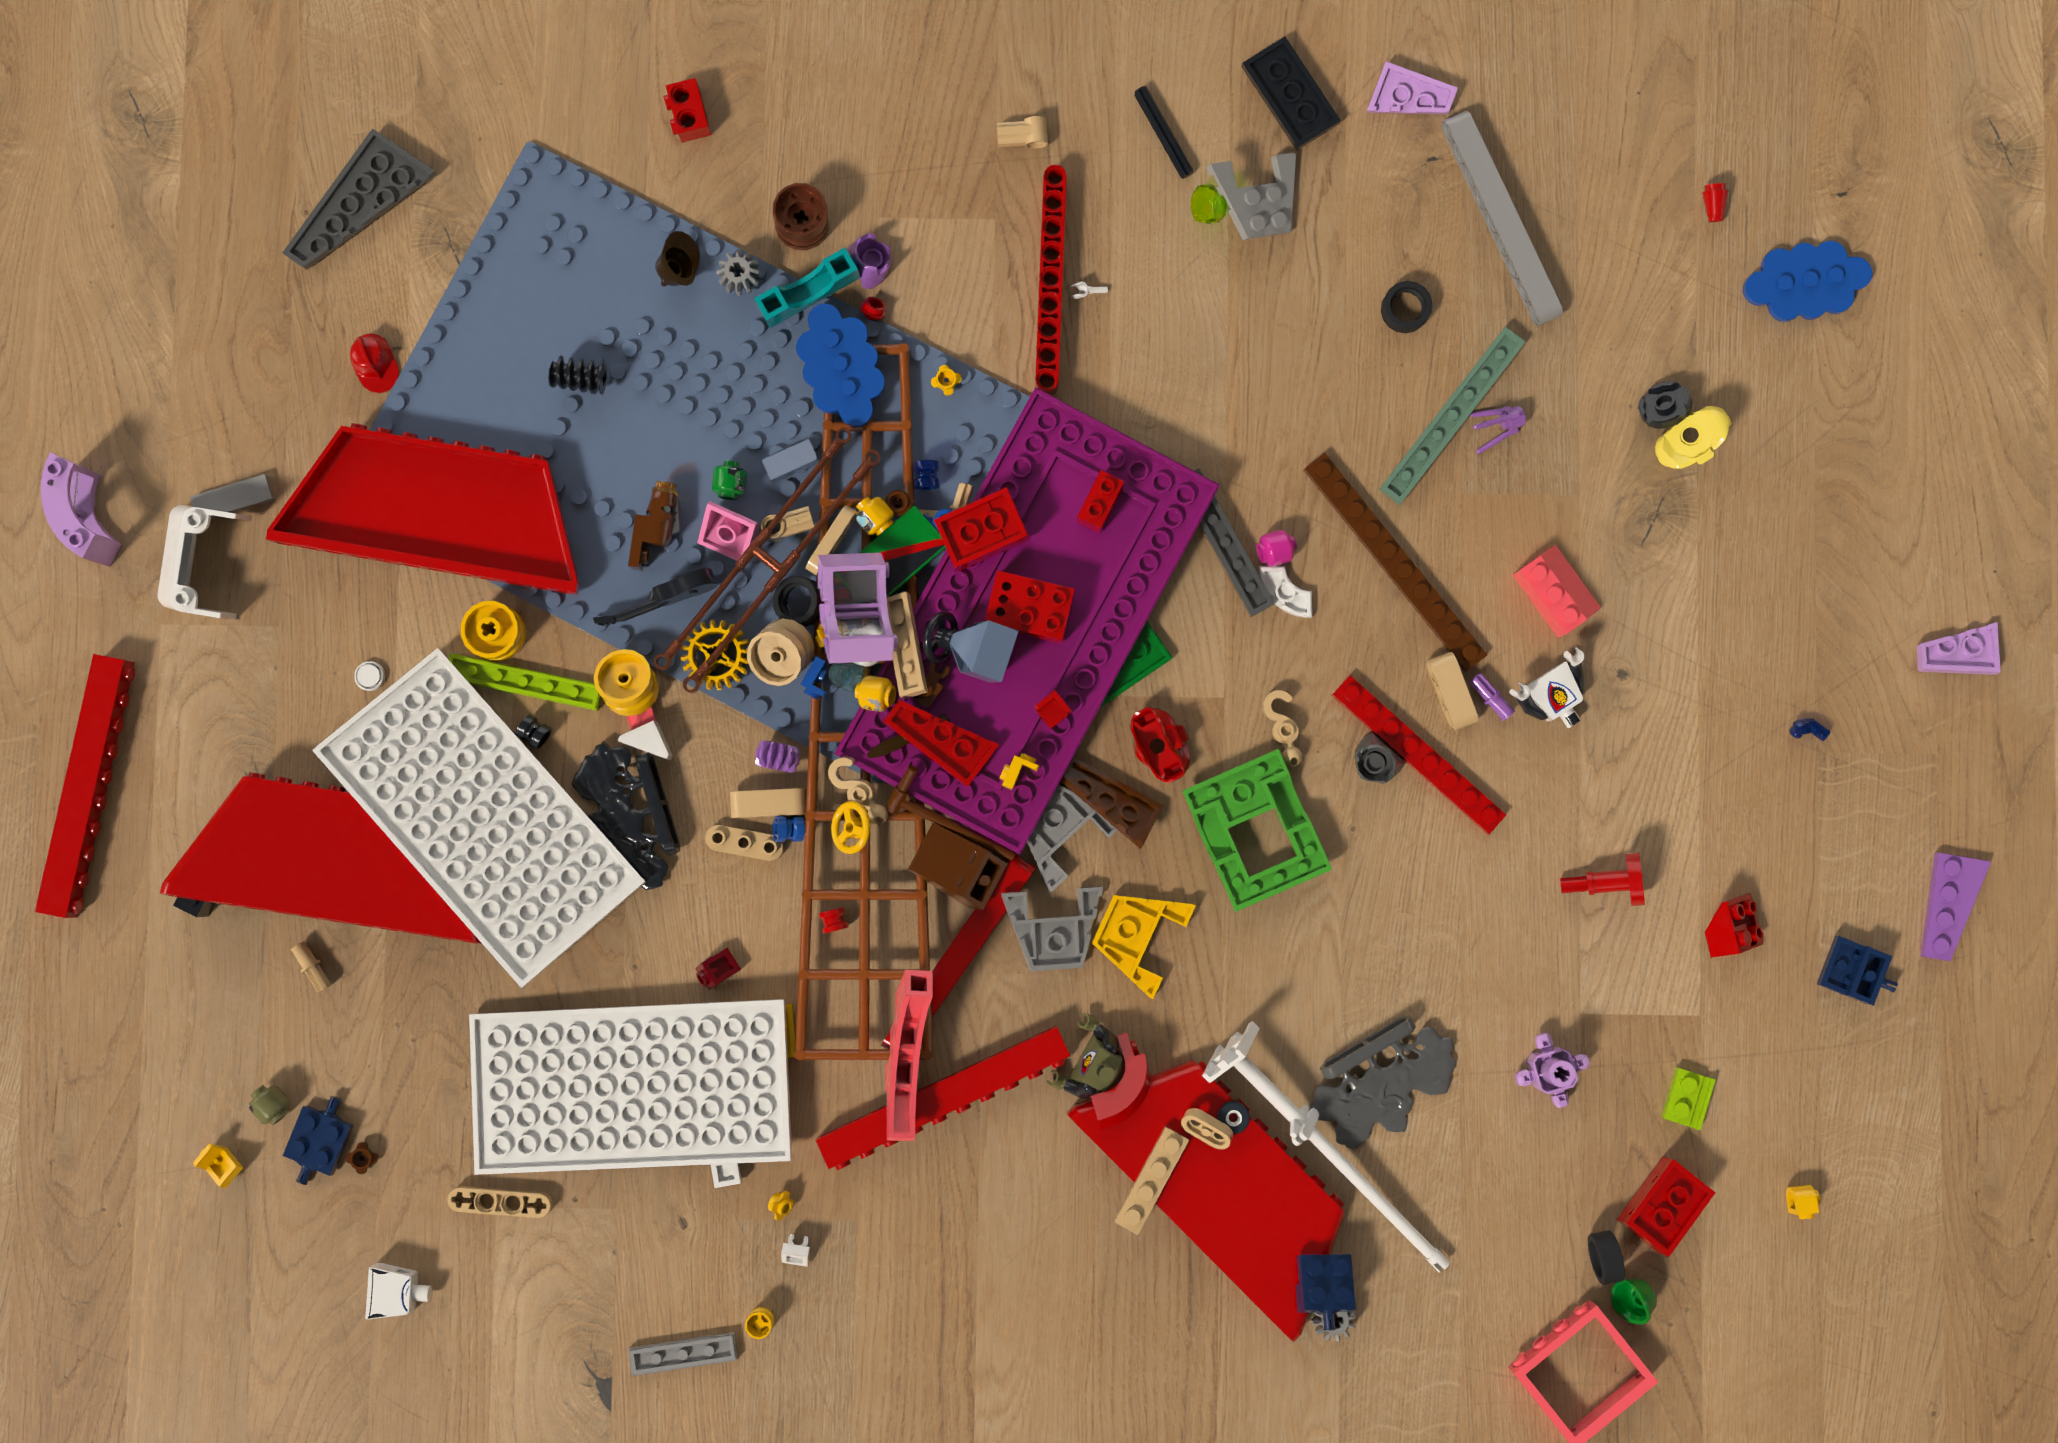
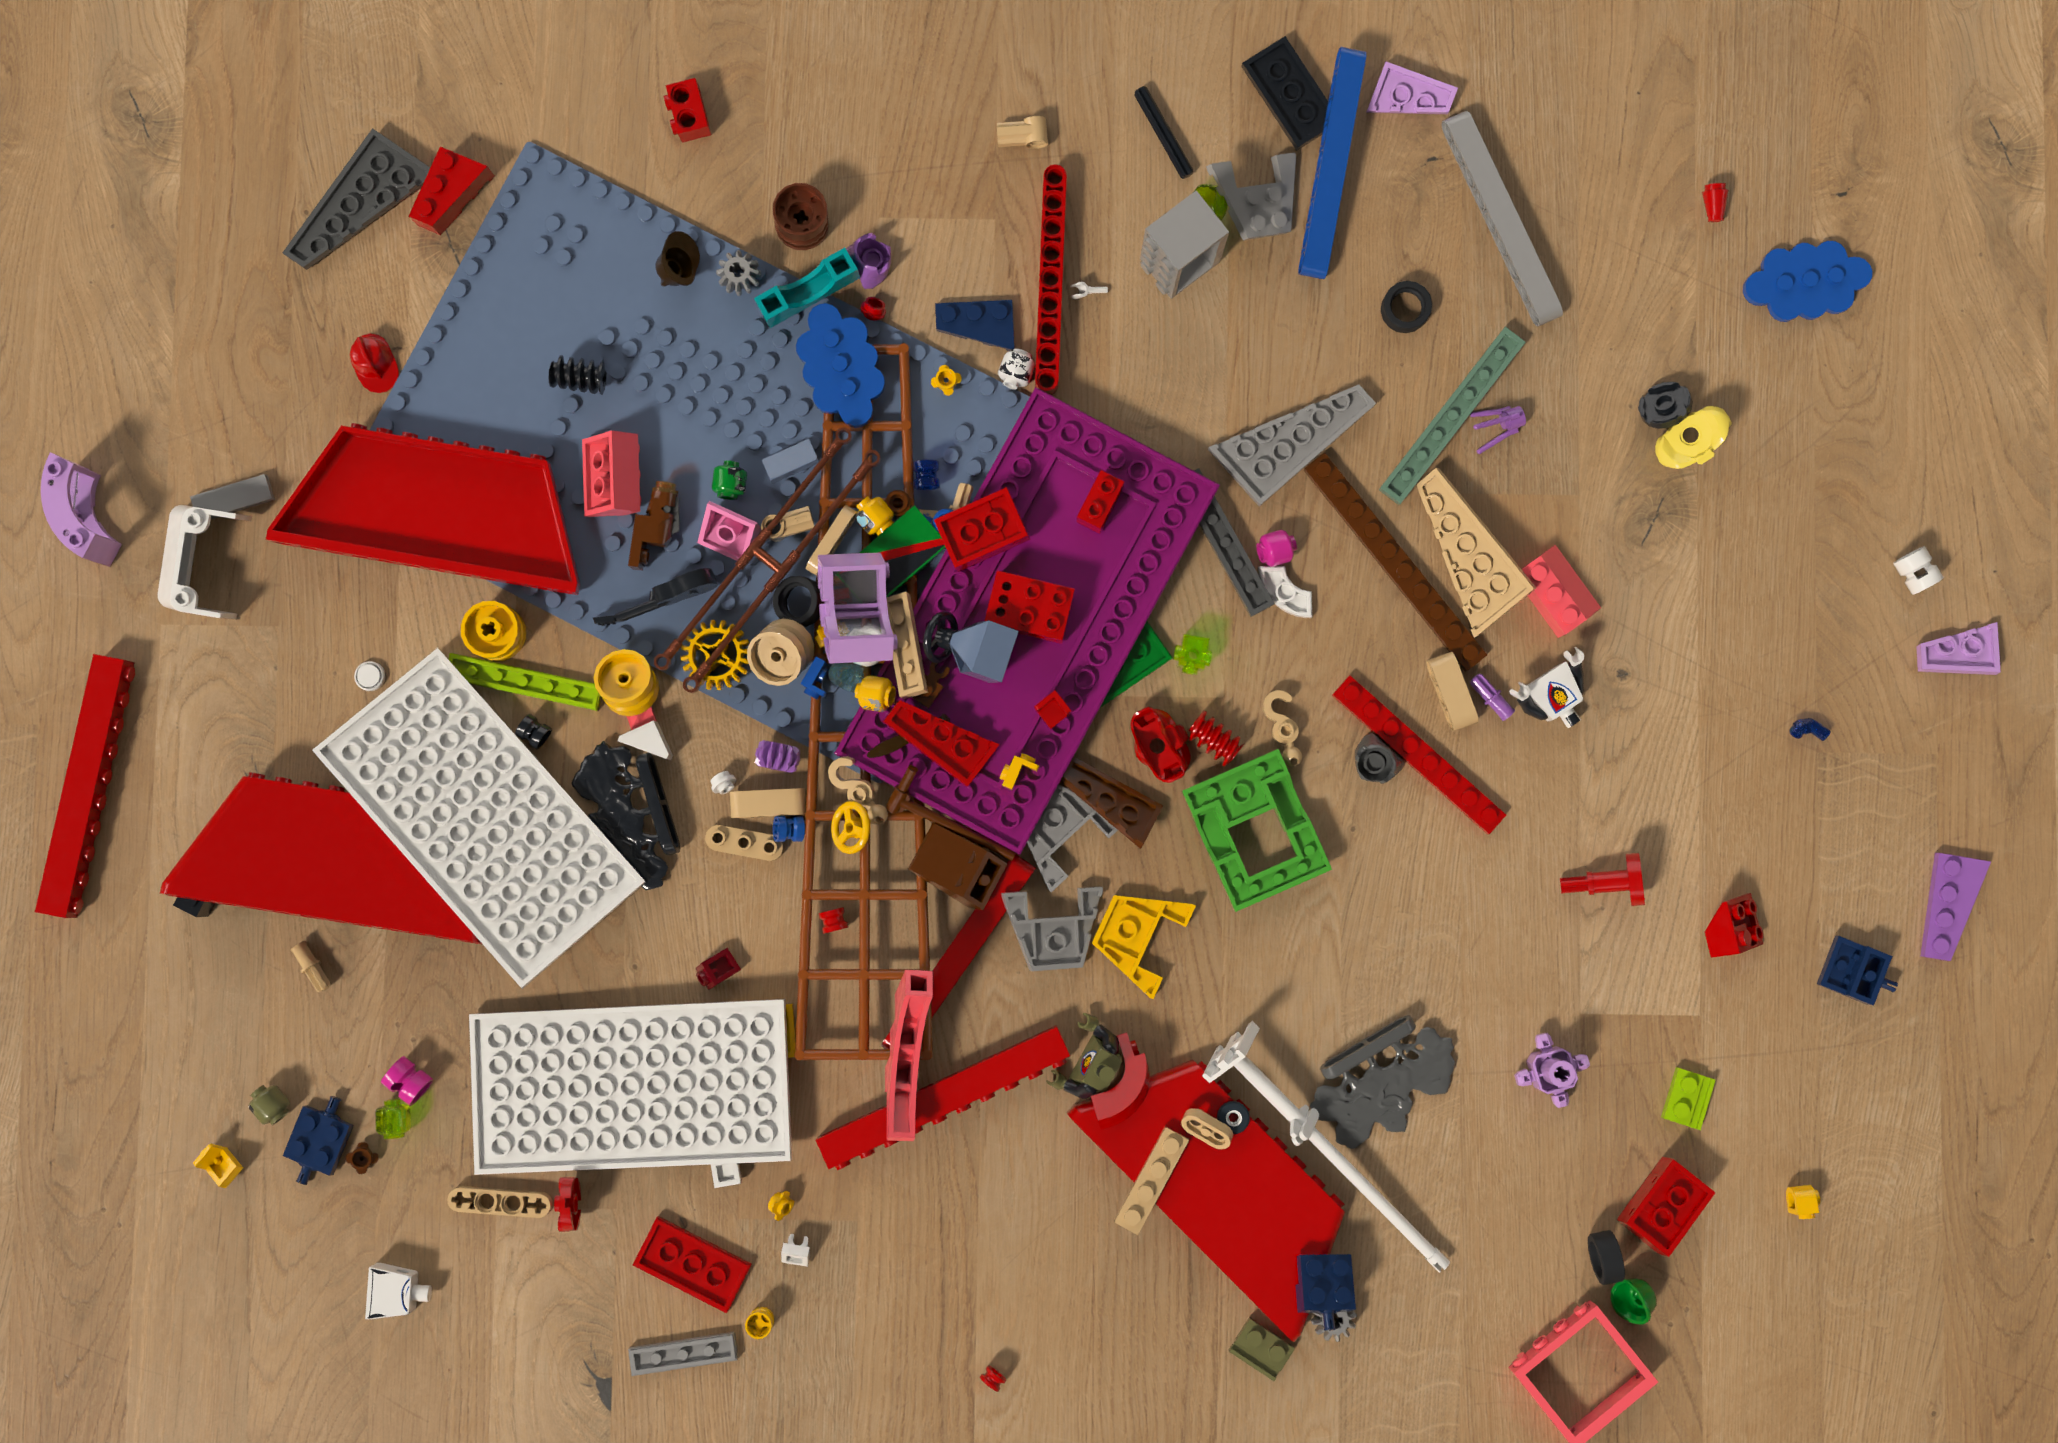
none -> clear neon green head [375,1099,412,1139]
none -> dark pink wheel [381,1056,433,1106]
none -> red wedge [408,146,495,235]
none -> red plate [554,1177,581,1232]
none -> coral slope [582,430,641,517]
none -> red tile [633,1216,752,1314]
none -> white plate [710,771,736,794]
none -> dark blue wing [935,300,1015,351]
none -> red bush [980,1365,1007,1392]
none -> white head [998,349,1036,390]
none -> light grey hose [1140,190,1229,299]
none -> clear neon green brick [1173,634,1212,675]
none -> red piece [1187,710,1245,767]
none -> light grey wing [1208,385,1376,507]
none -> olive plate [1228,1317,1295,1381]
none -> blue beam [1298,47,1366,279]
none -> tan wing [1416,468,1536,638]
none -> white wheel [1893,546,1944,595]

